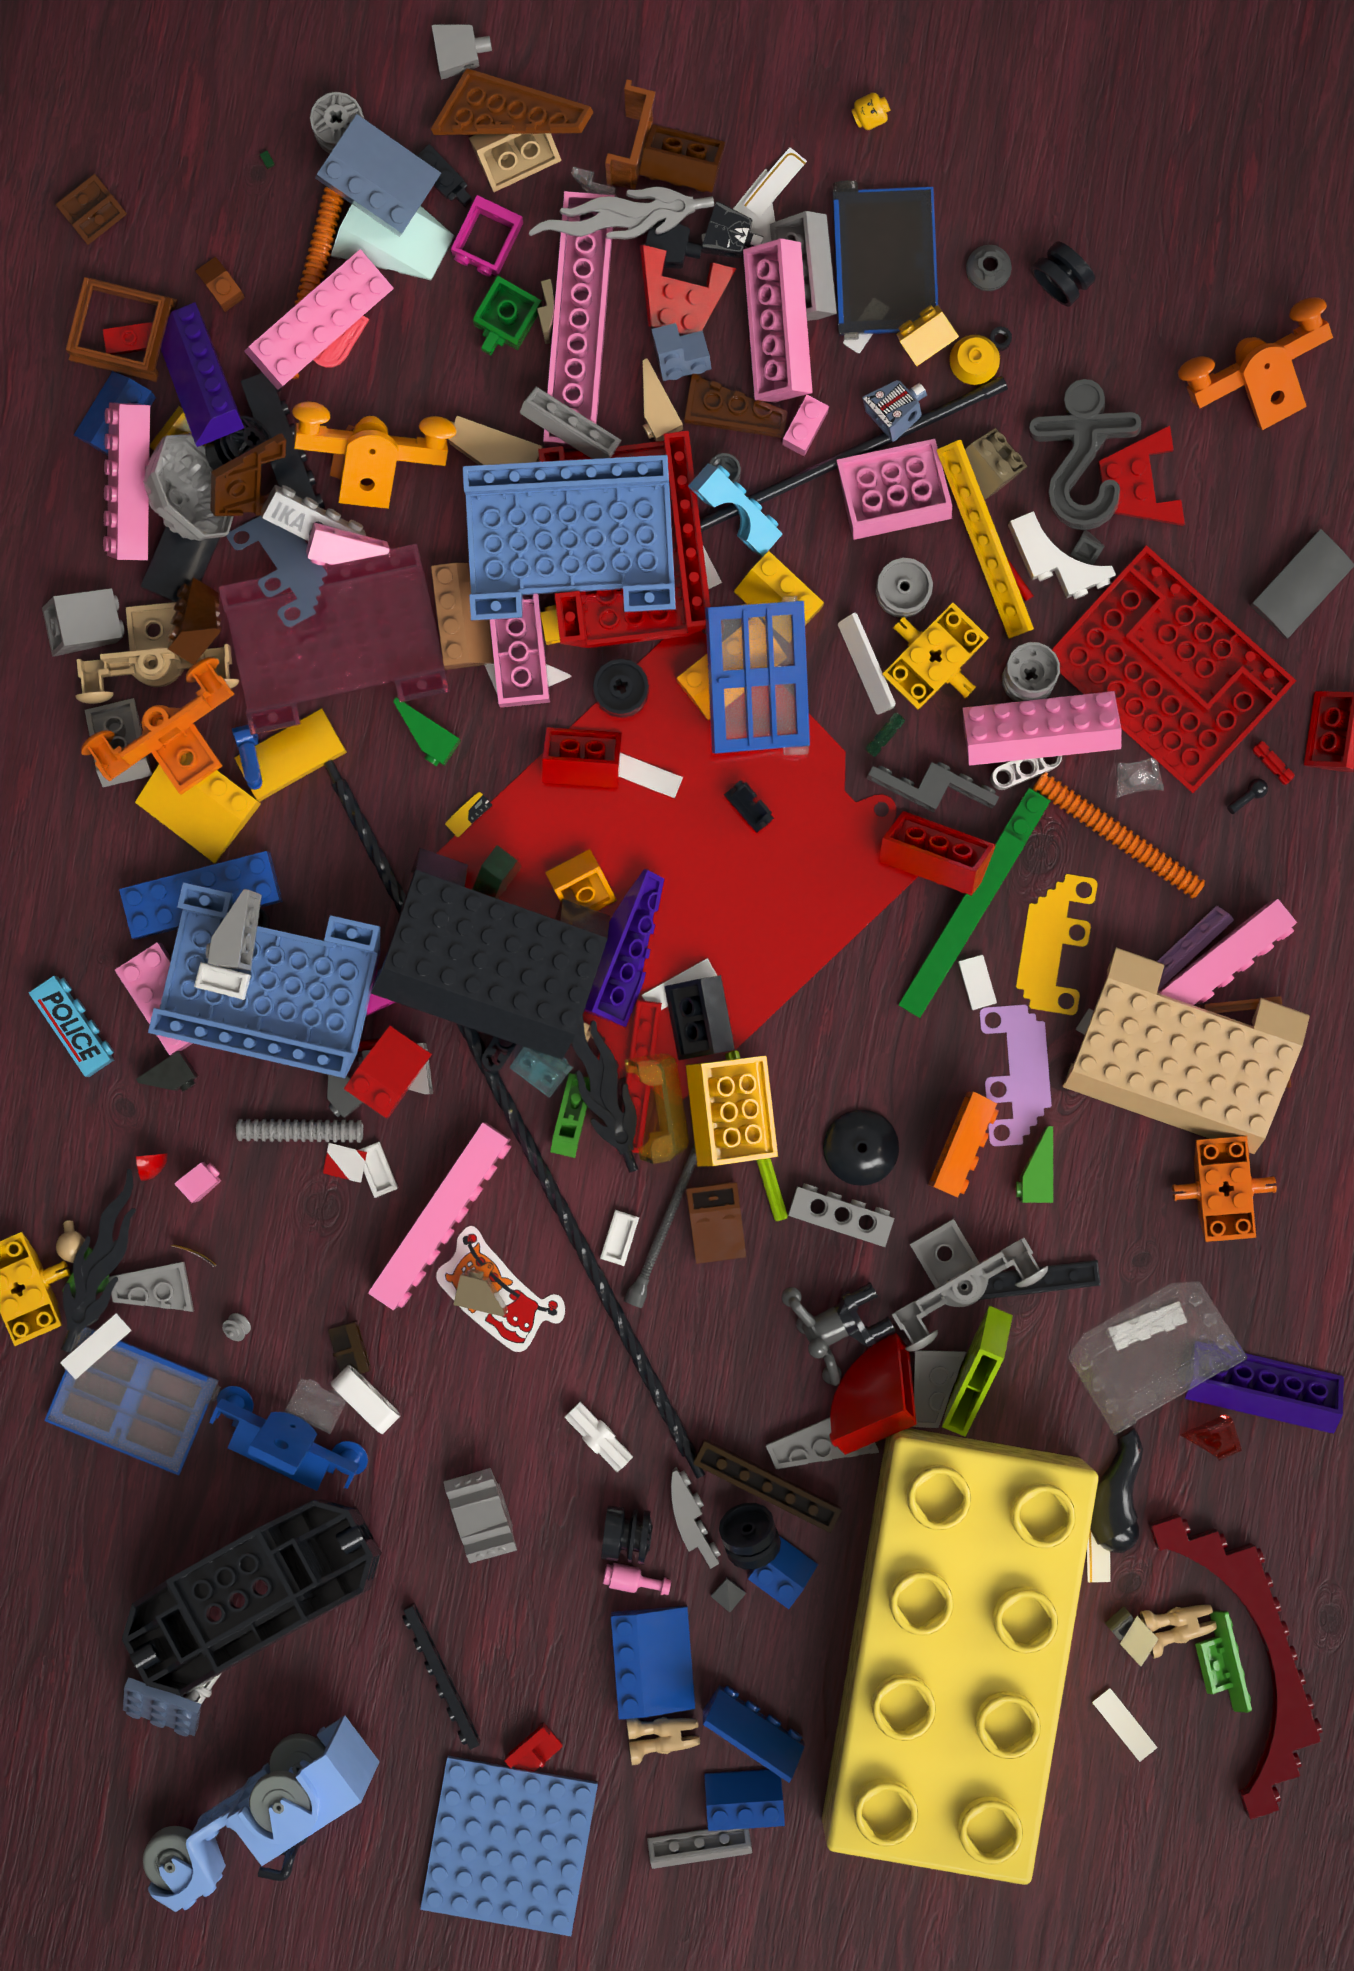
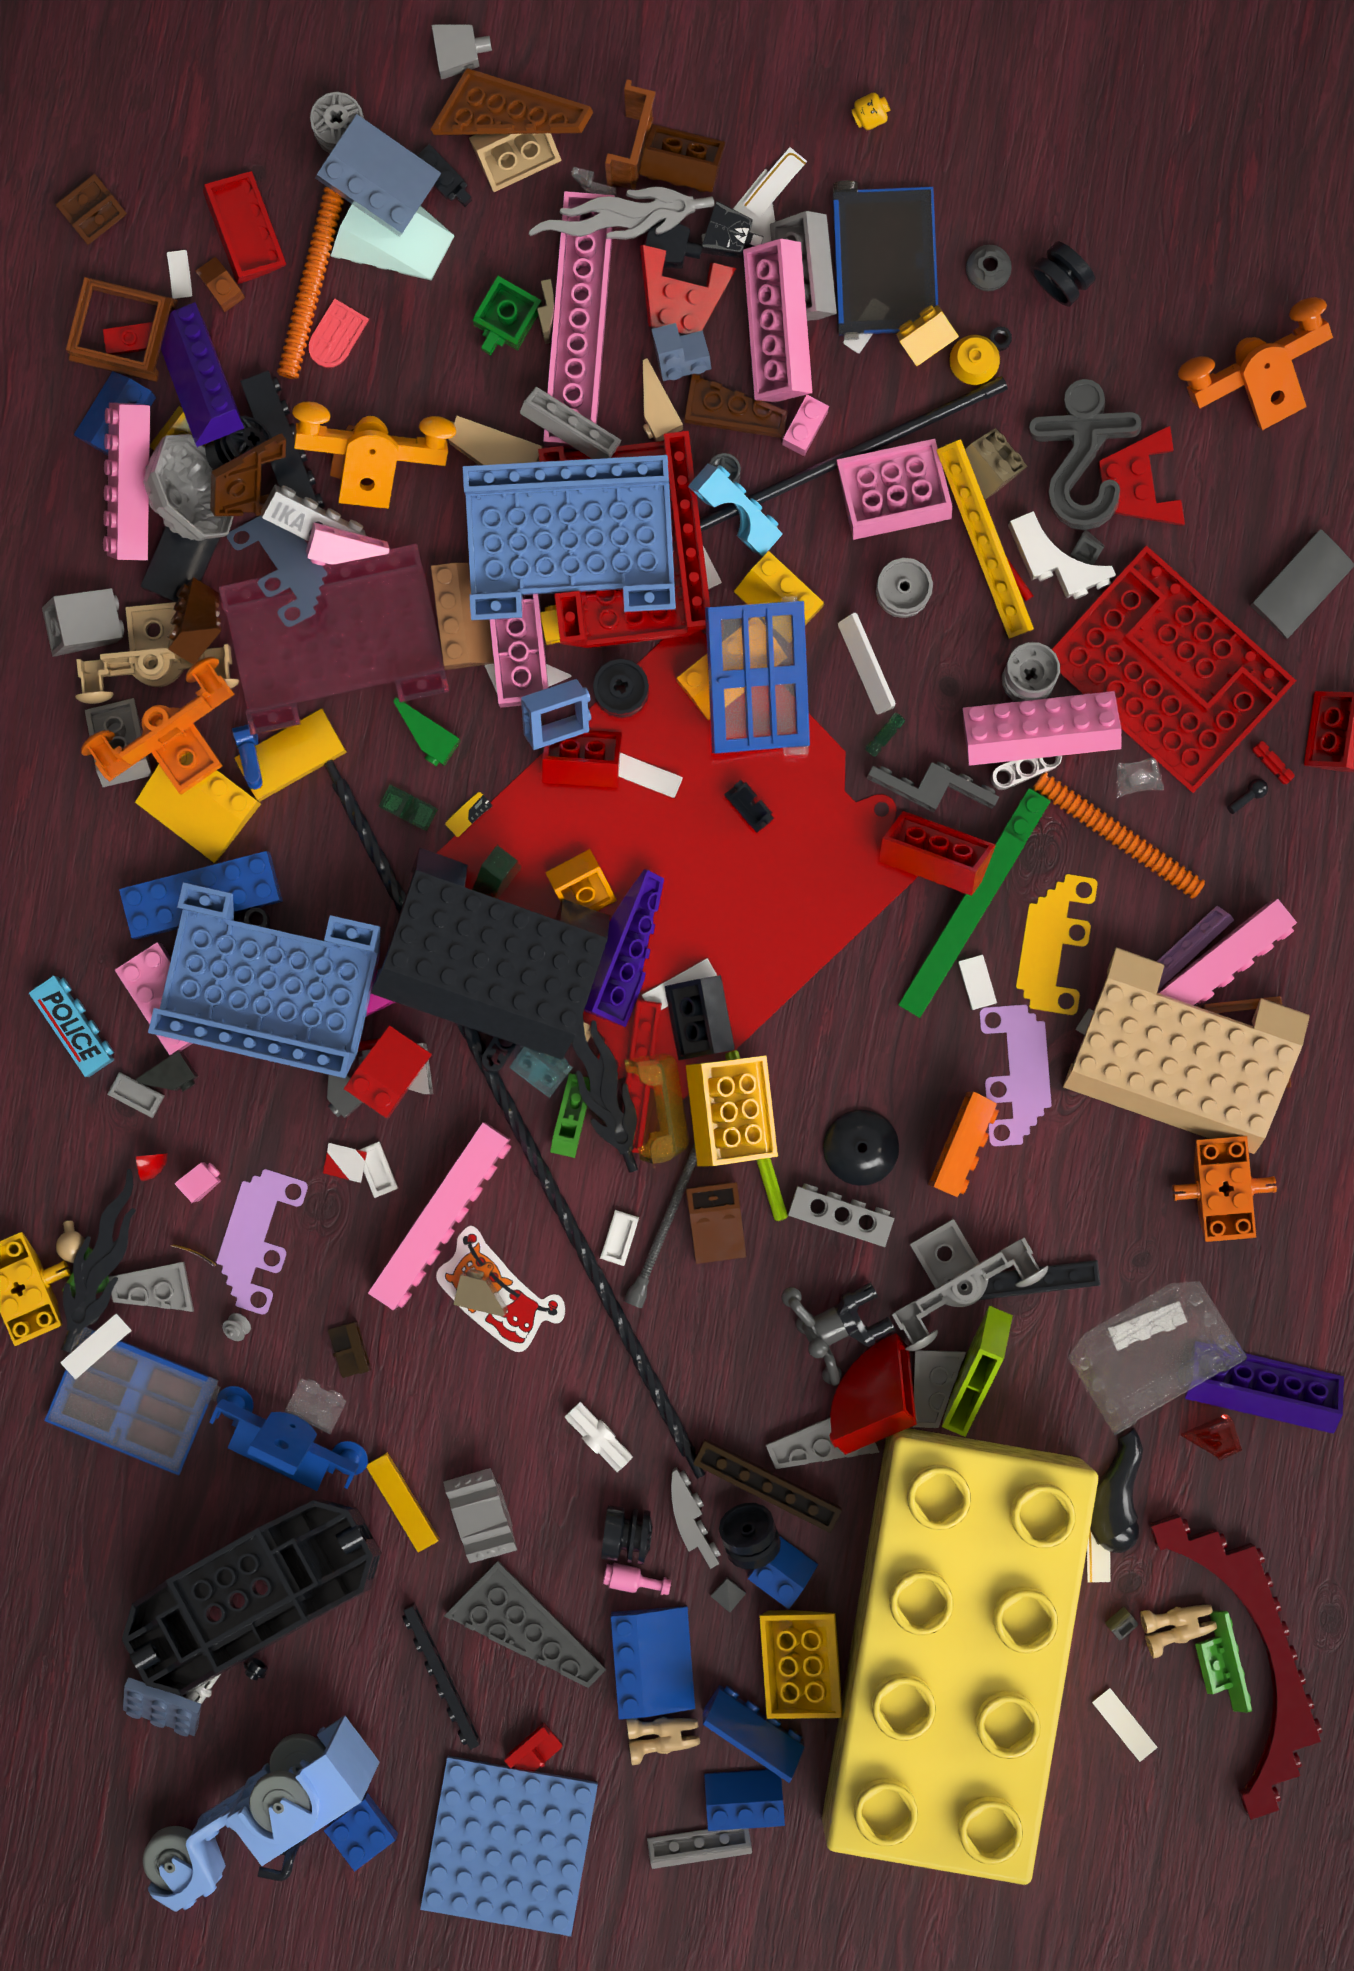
white tile [194,962,251,1000] -> none
light grey slope [206,889,262,971] -> none
light grey piece [236,1119,363,1142] -> none
bright pink brick [244,249,394,390] -> none
dark green piece [260,151,275,169] -> none
white beam [330,1365,401,1434] -> none
dark pink window [451,195,523,277] -> none
torso [862,380,927,442] -> none
yellow slope [882,603,989,710] -> none
bright green slope [1016,1126,1053,1203] -> none
white sticker [1120,1616,1158,1666] -> none
none -> light grey tile [107,1072,165,1118]
none -> white sticker [167,250,192,299]
none -> red slope [203,171,286,284]
none -> lavender piece [216,1169,308,1314]
none -> black plate [243,1657,268,1680]
none -> blue brick [324,1793,398,1872]
none -> yellow slope [366,1452,440,1552]
none -> clear green slope [378,785,438,831]
none -> dark grey wing [444,1561,606,1688]
none -> medium blue window [521,679,591,750]
none -> yellow slope [760,1610,843,1719]

